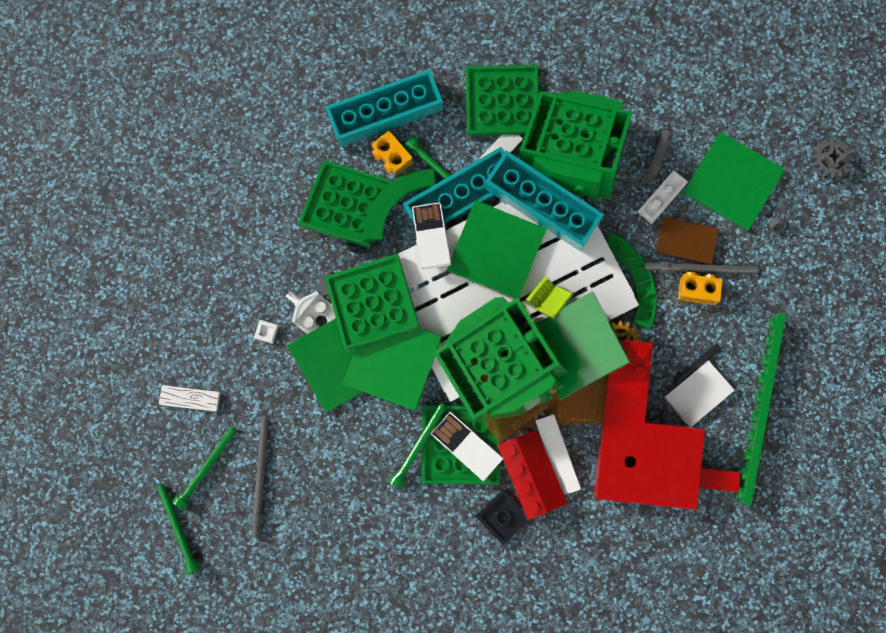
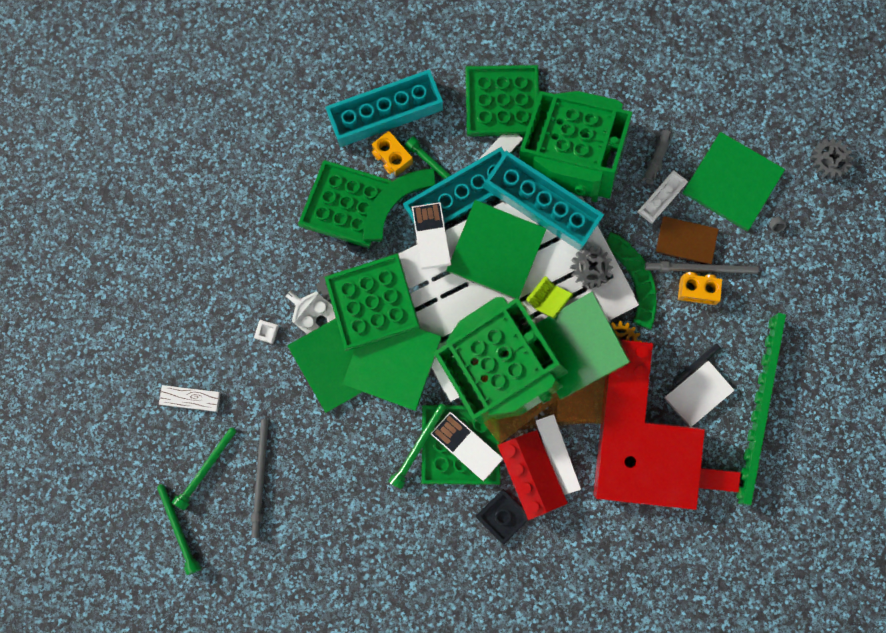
none -> dark grey gear [570,246,613,289]

